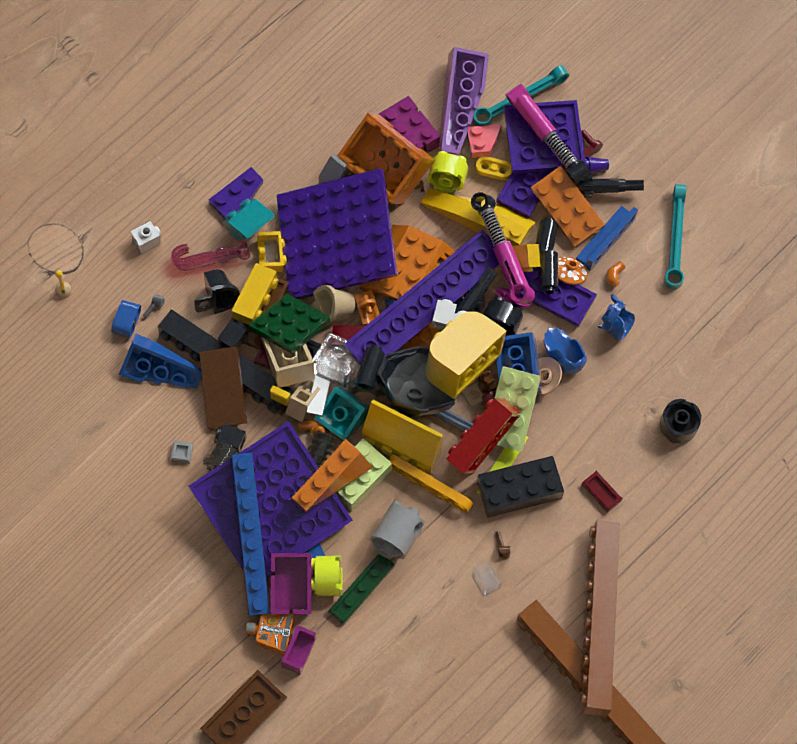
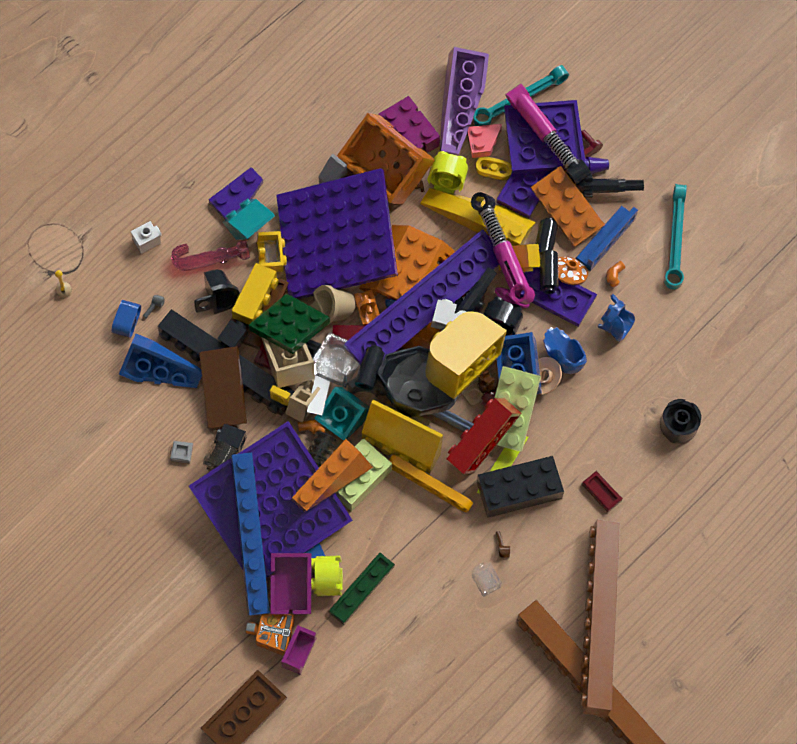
light grey cylinder [370,501,425,559] -> none

